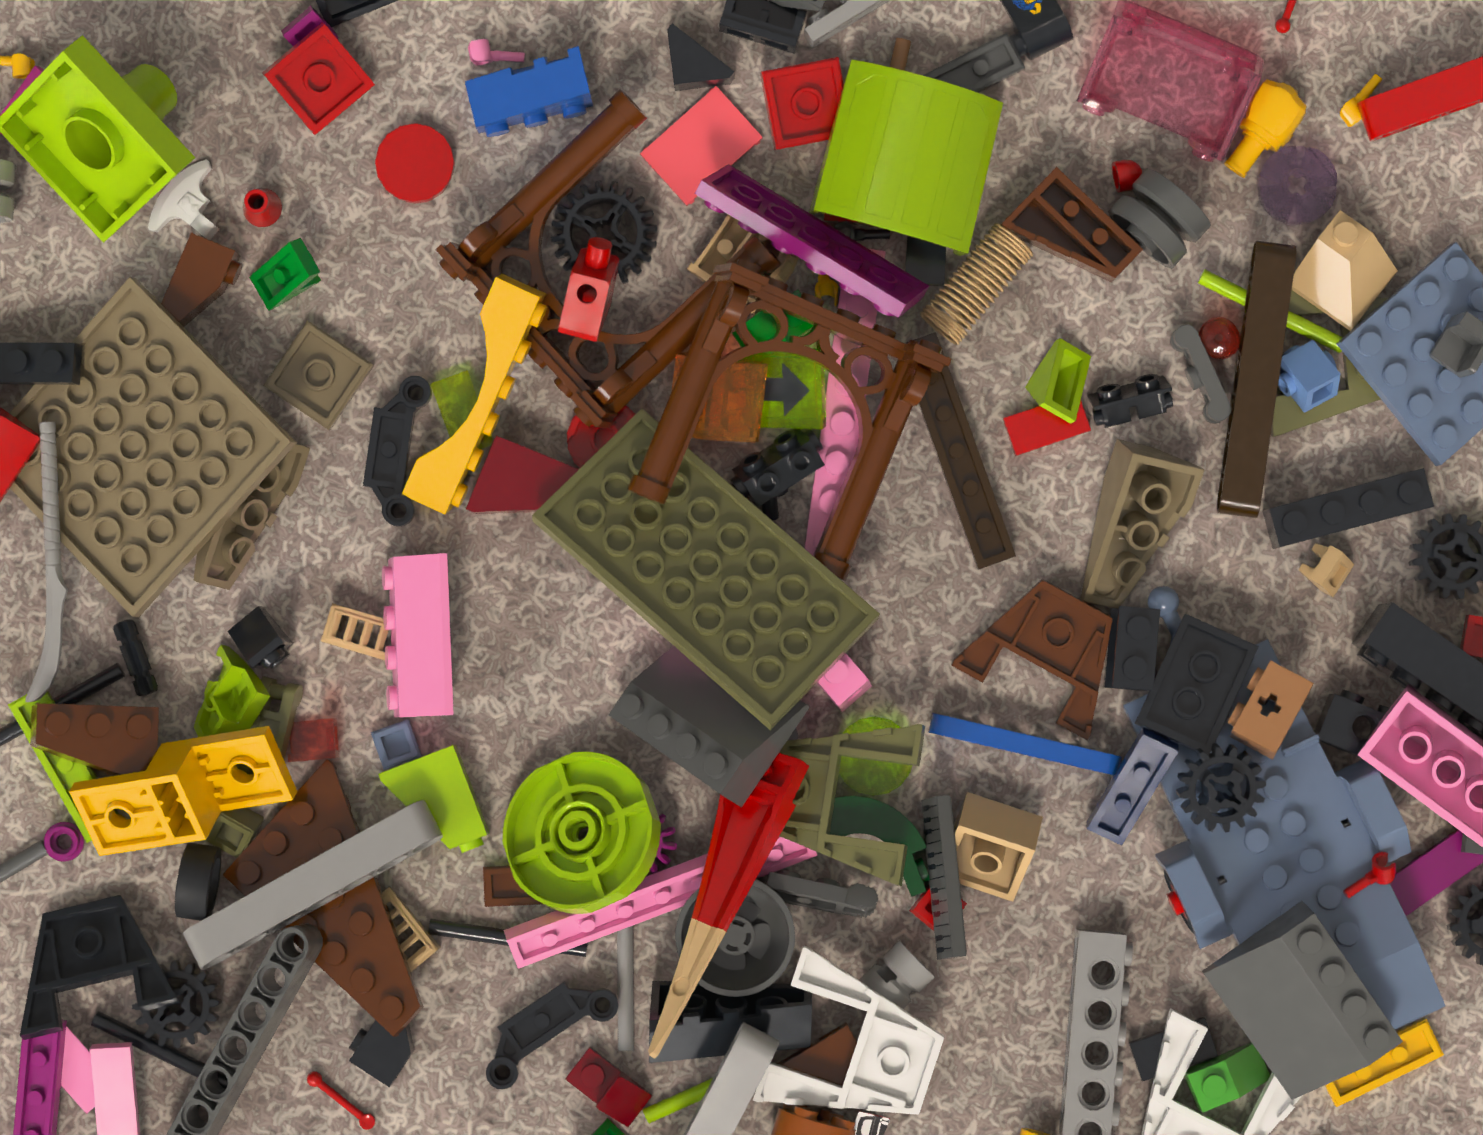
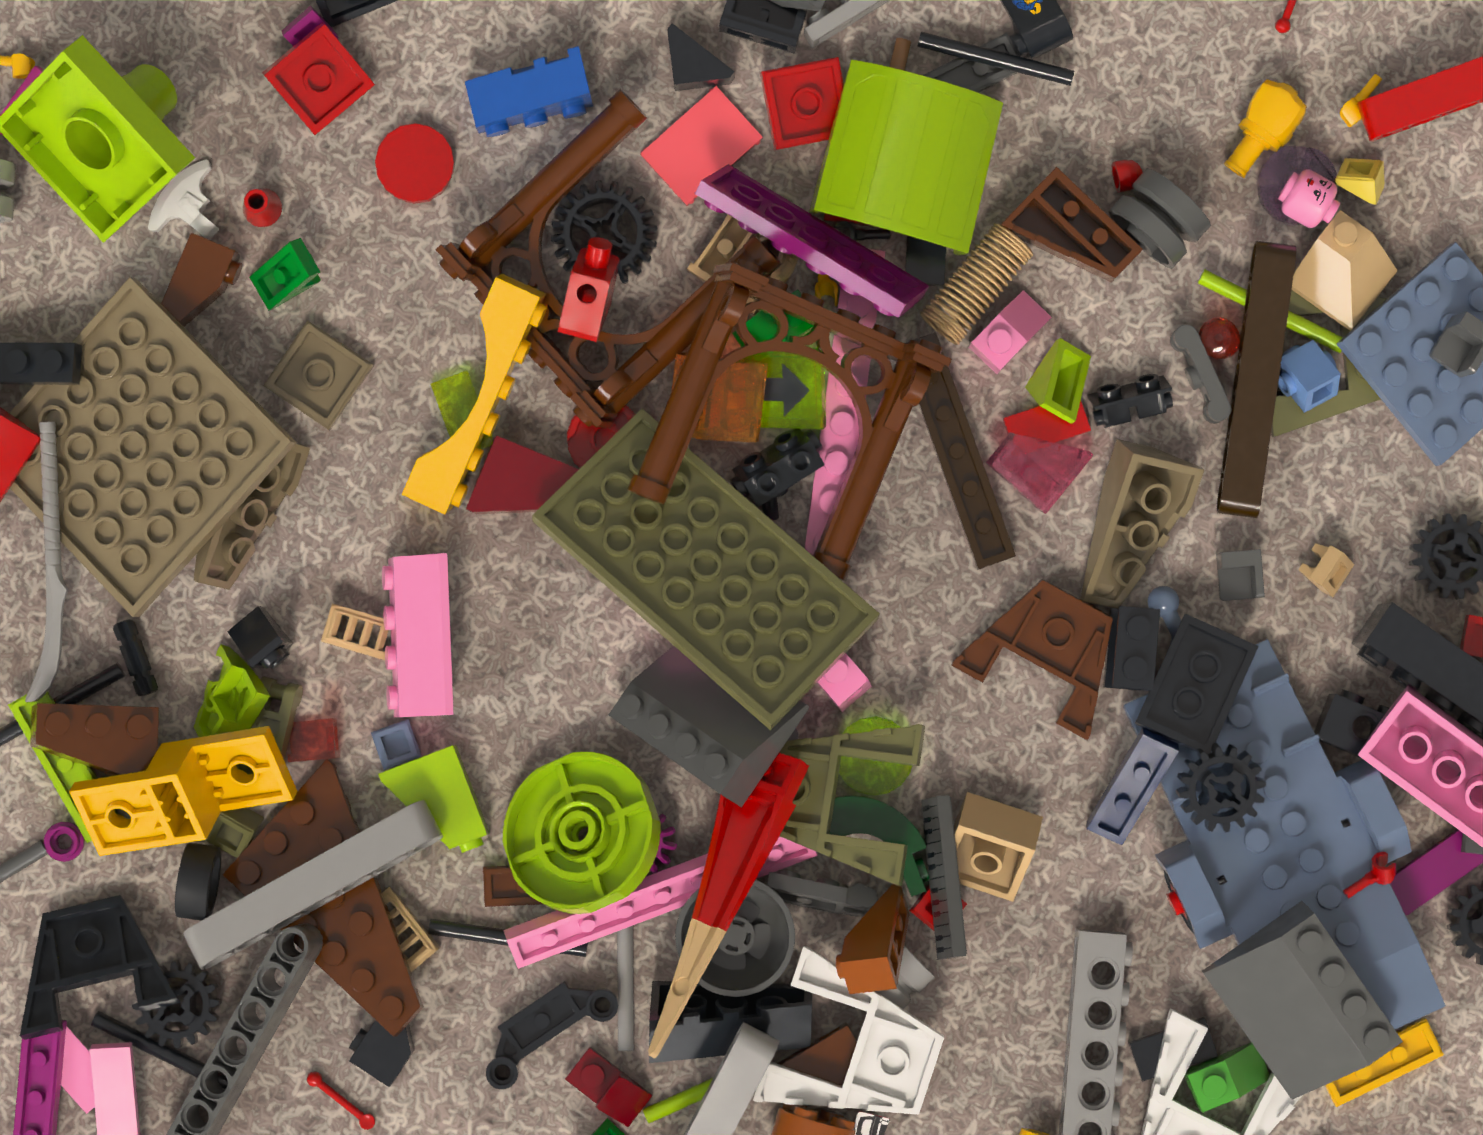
black plate [363,376,432,527] -> none
bright pink hand [468,39,525,65] -> none
blue beam [928,713,1123,775] -> none
clear pink windscreen [1076,0,1264,162] -> none
medium nougat brick [1228,660,1314,760] -> none
black brick [1262,468,1434,549] -> none
none -> dark orange slope [836,884,910,994]
none -> black bar [917,32,1074,86]
none -> bright pink slope [968,290,1052,374]
none -> clear pink wing [986,432,1093,514]
none -> dark grey panel [1216,549,1265,601]
none -> bright pink head [1278,169,1340,228]
none -> light yellow slope [1335,158,1385,205]

